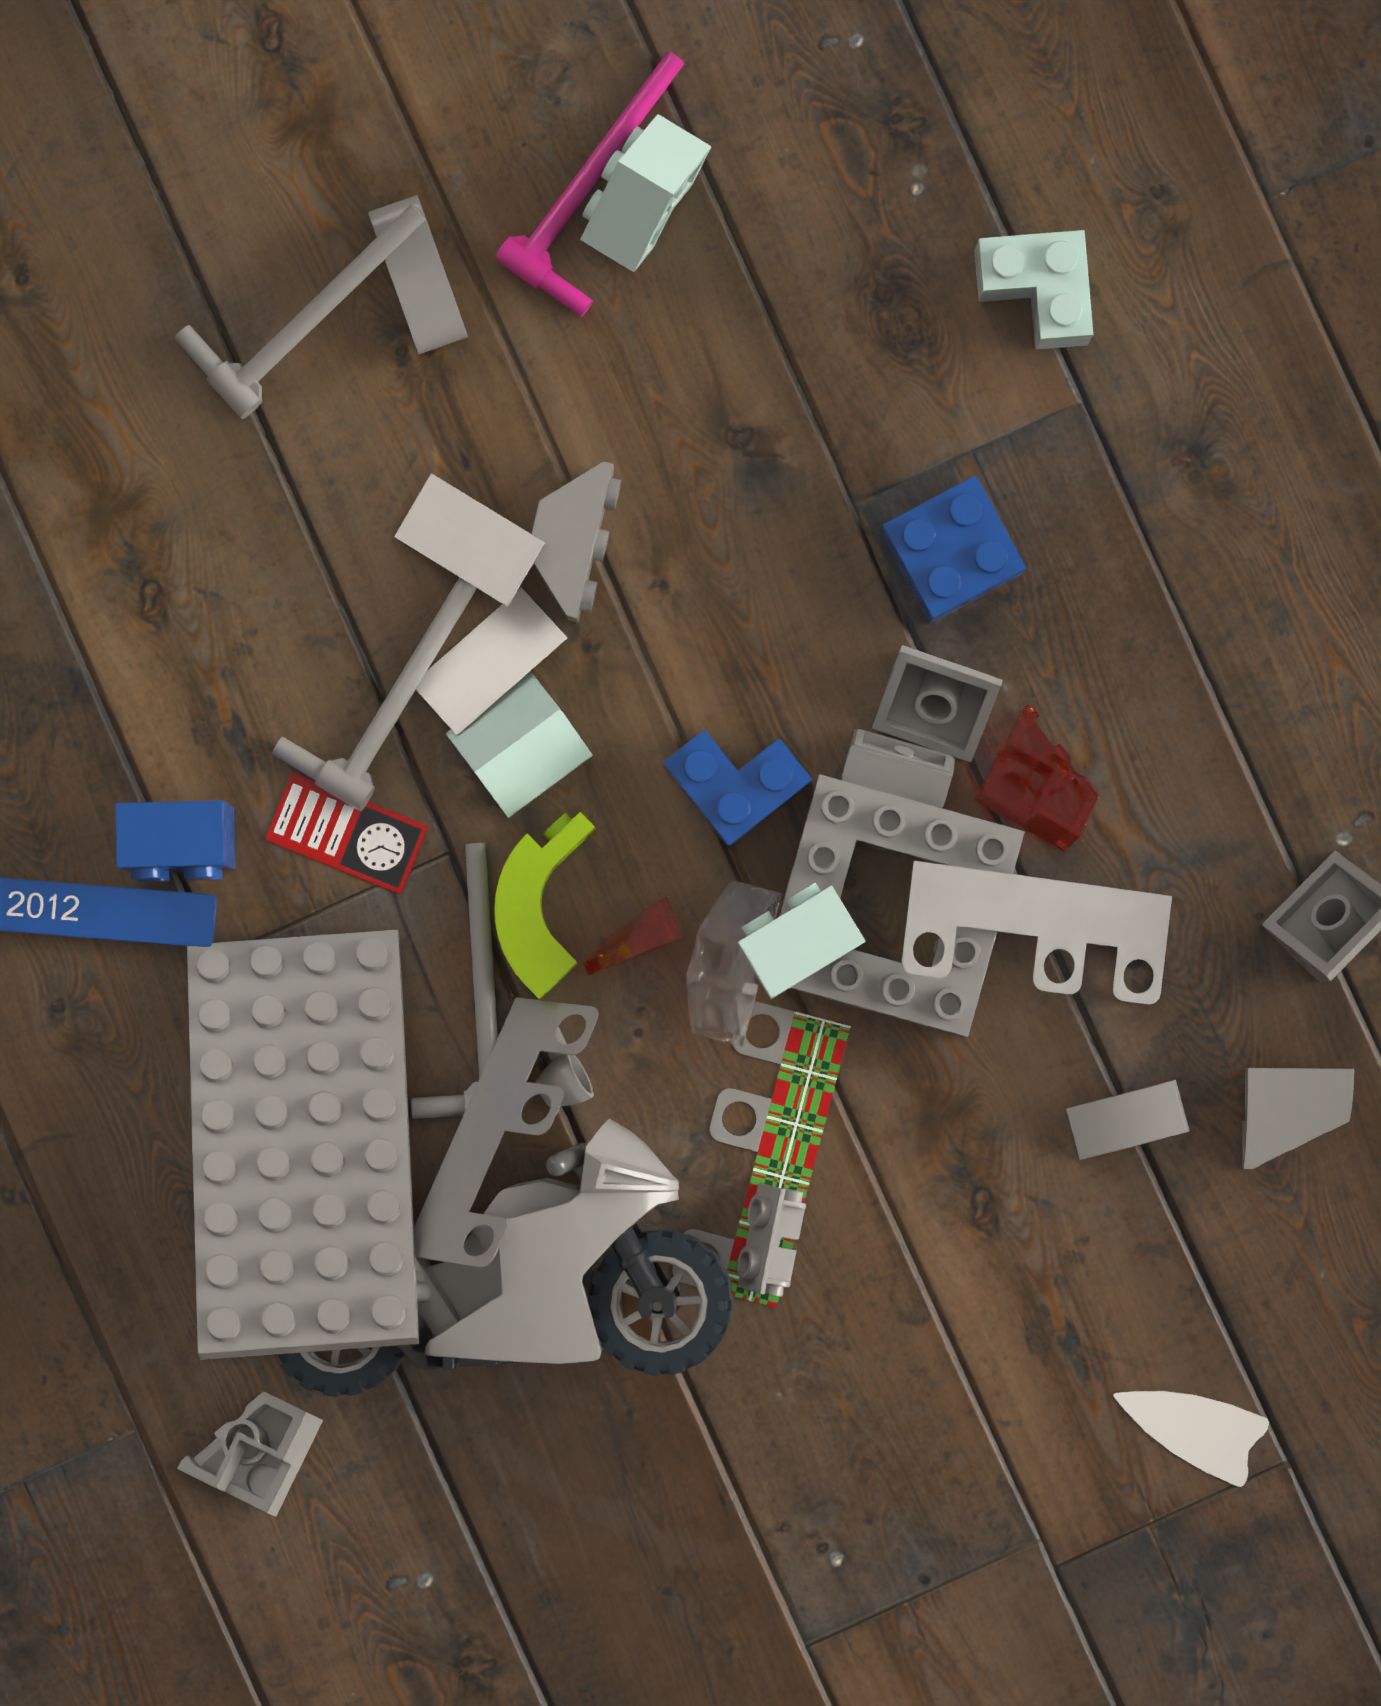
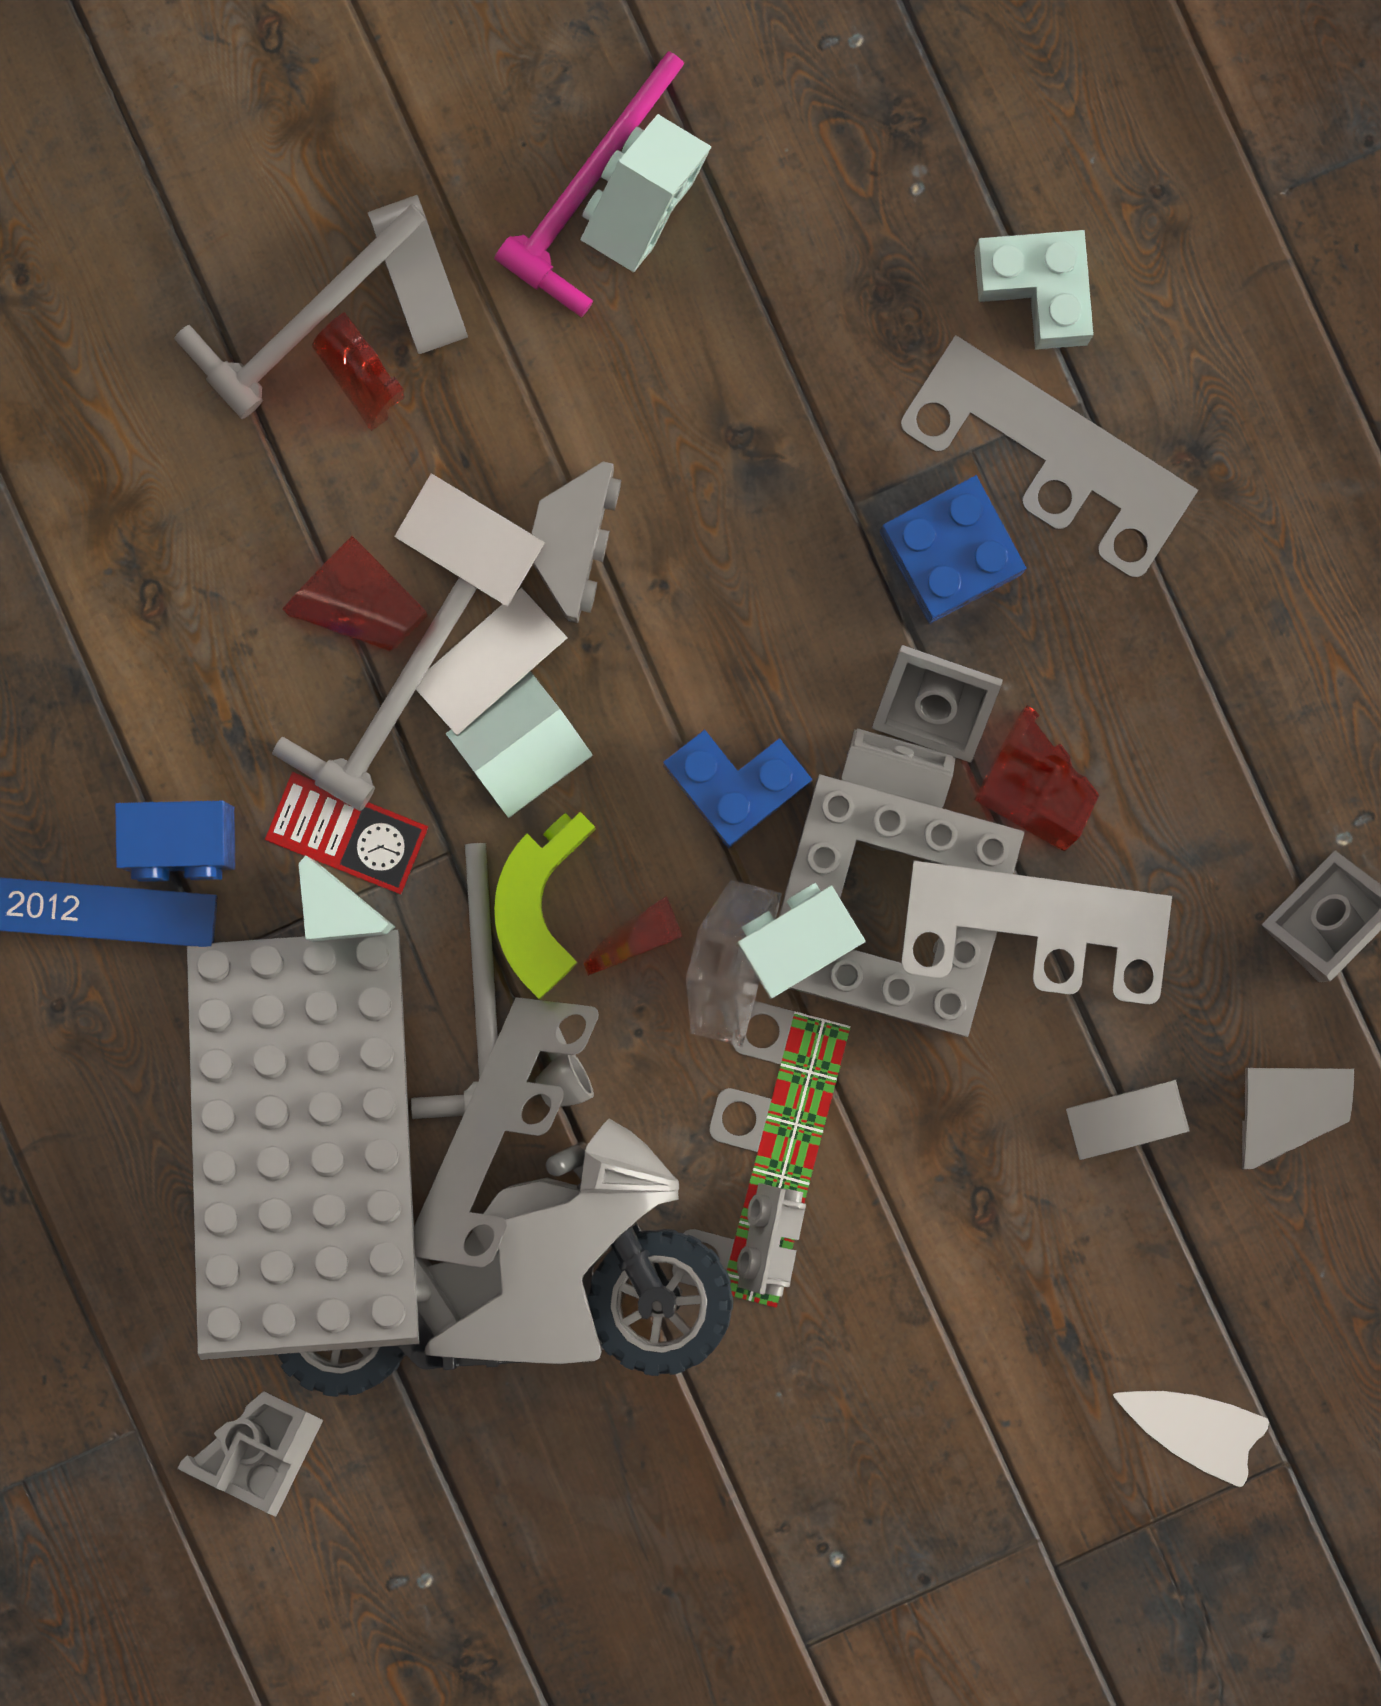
none -> clear red slope [283,536,428,652]
none -> light aqua slope [299,855,395,942]
none -> clear red slope [312,312,405,431]
none -> light grey piece [901,335,1198,577]

